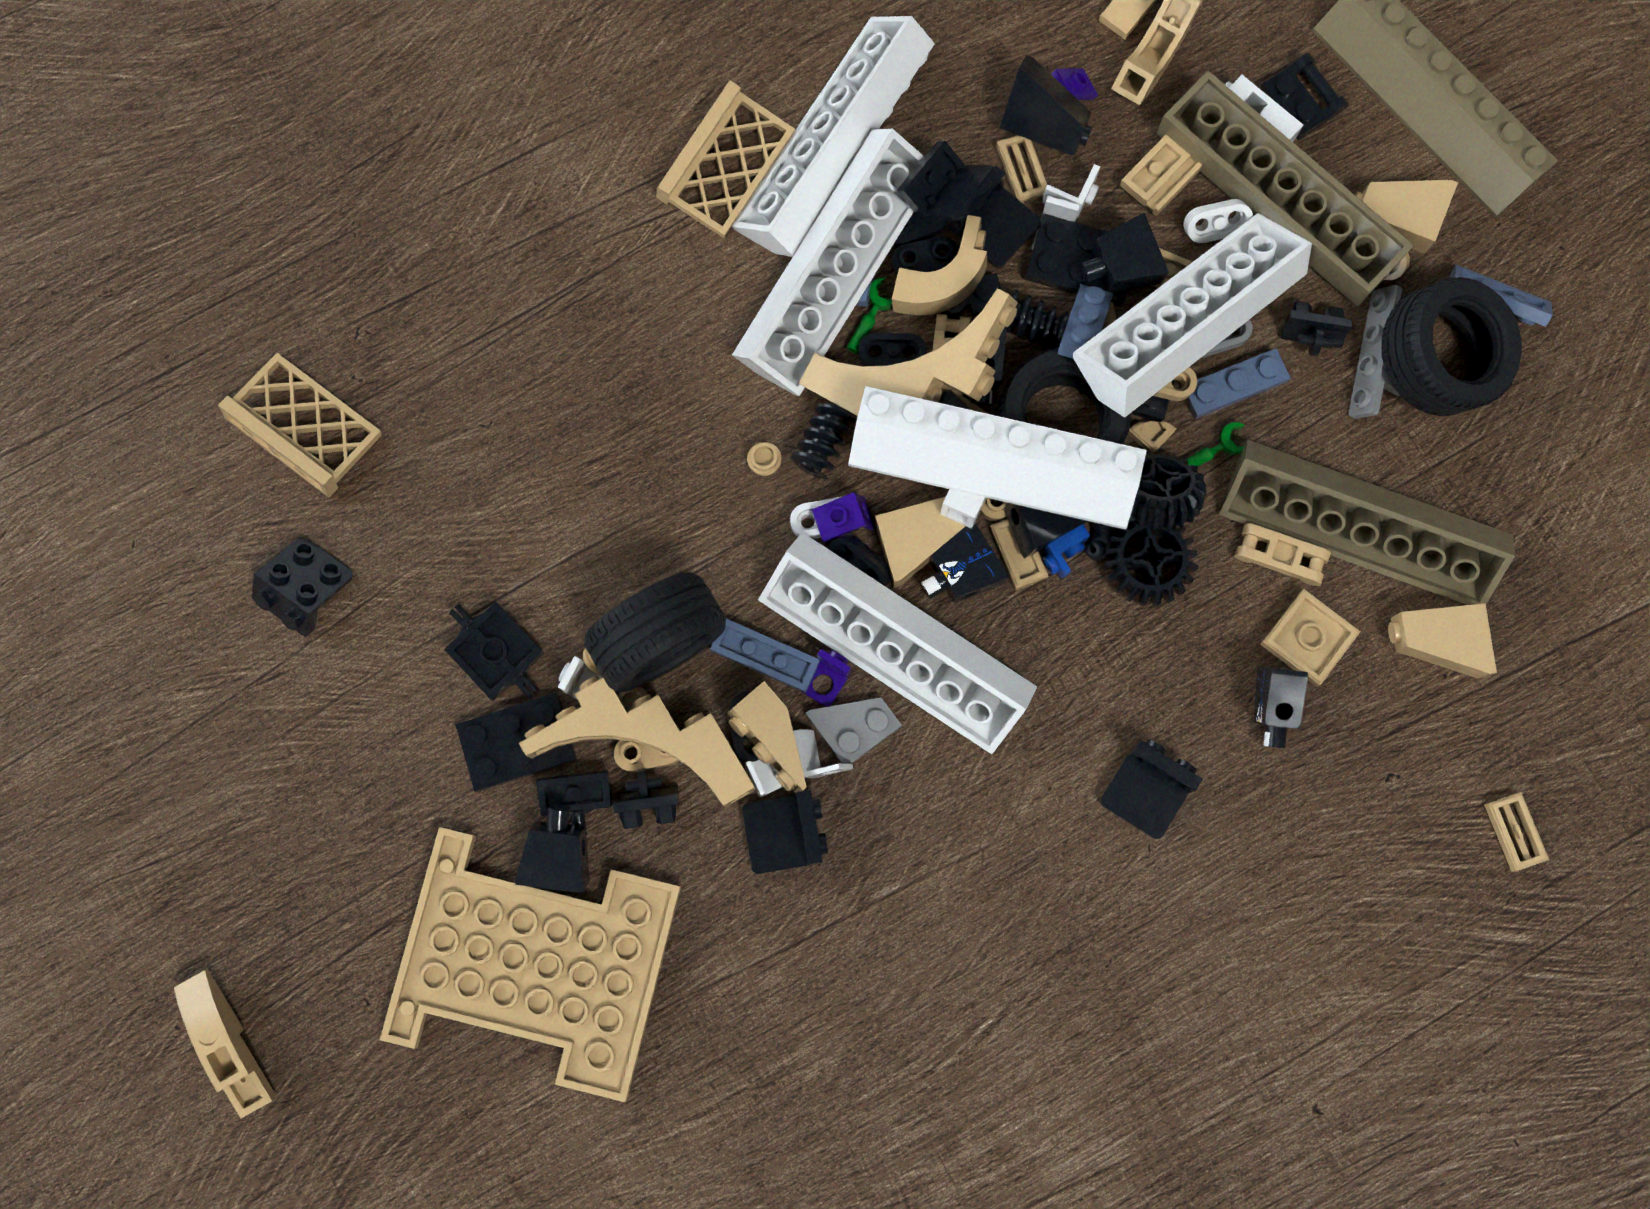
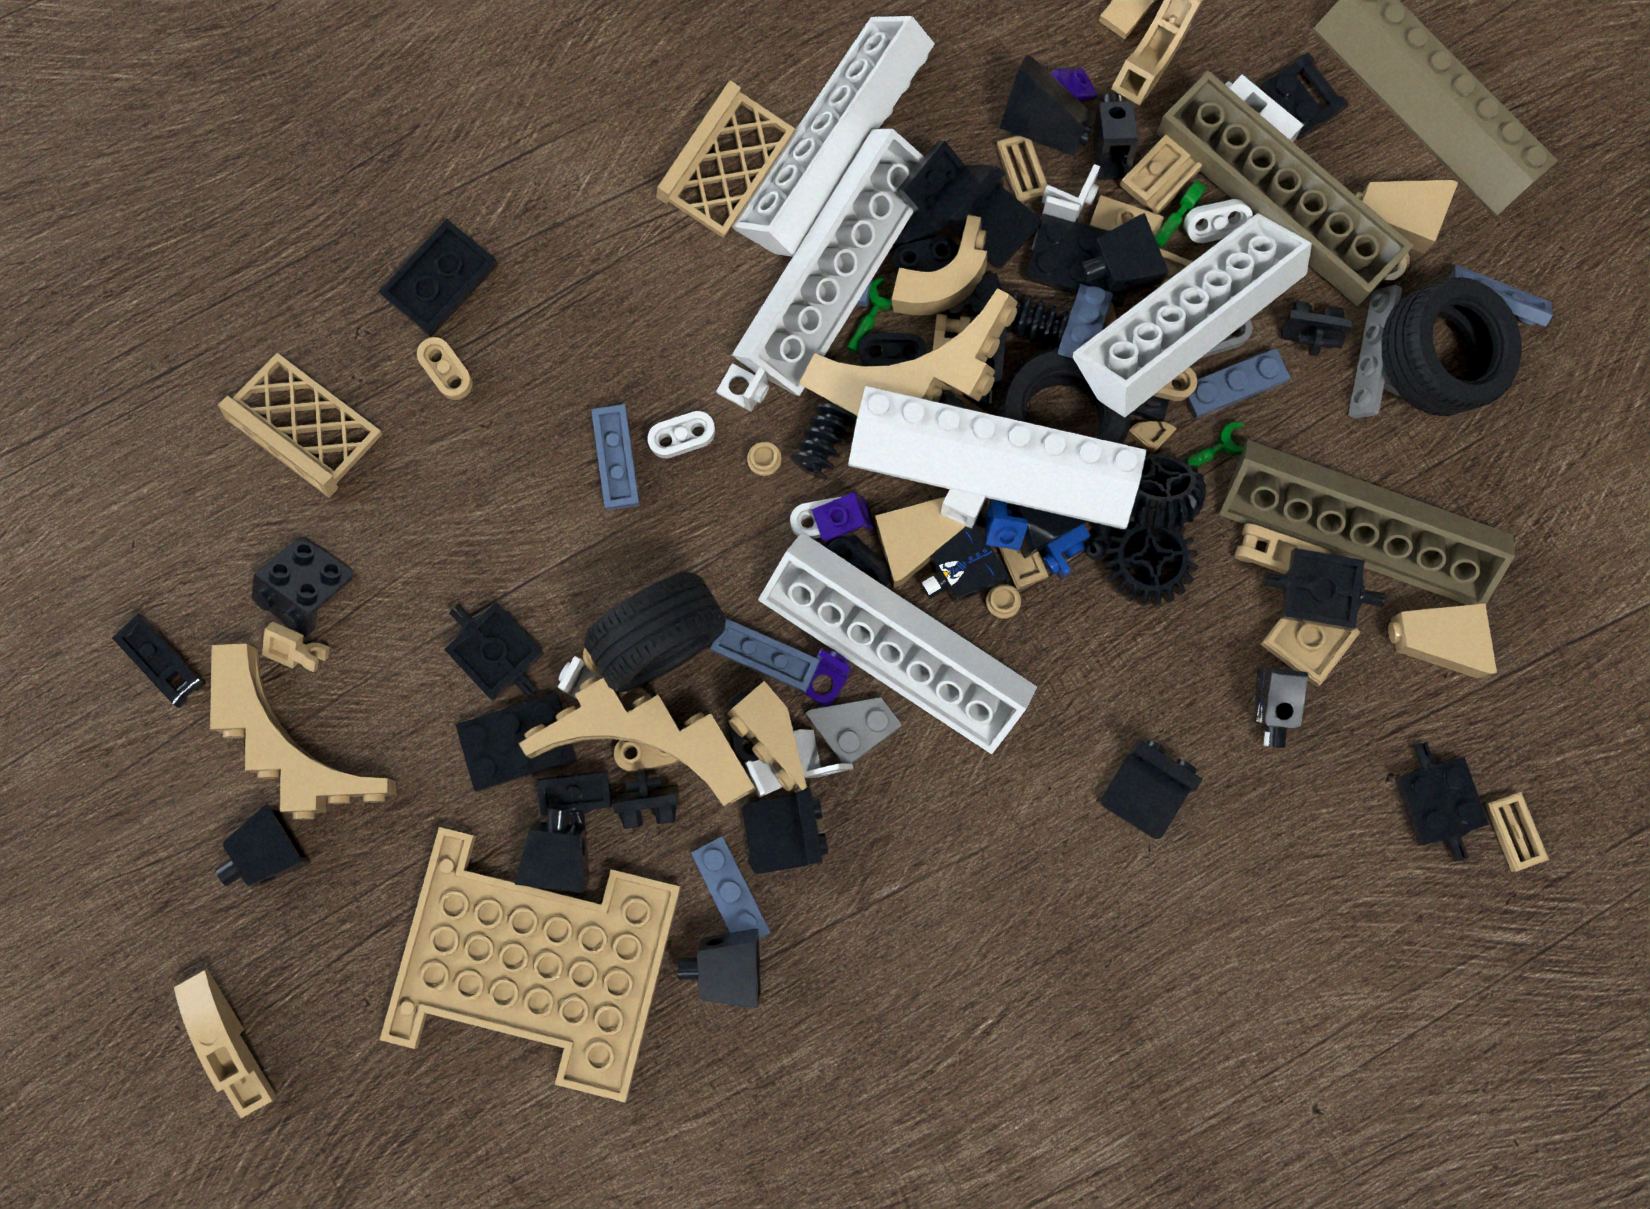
none -> black plate [112,614,206,708]
none -> tan arch [210,644,396,820]
none -> black torso [215,804,311,887]
none -> tan plate [262,621,330,672]
none -> black plate [378,219,499,338]
none -> tan plate [417,337,473,400]
none -> sand blue plate [591,404,640,511]
none -> white plate [648,411,715,458]
none -> black torso [677,929,761,1008]
none -> sand blue plate [691,836,771,939]
none -> white bracket [716,364,770,412]
none -> blue bracket [984,499,1028,550]
none -> tan plate [986,584,1021,619]
none -> tan plate [1089,195,1164,236]
none -> black torso [1093,93,1138,180]
none -> green piece [1154,180,1208,249]
none -> black plate [1262,548,1386,631]
none -> black plate [1395,742,1489,862]

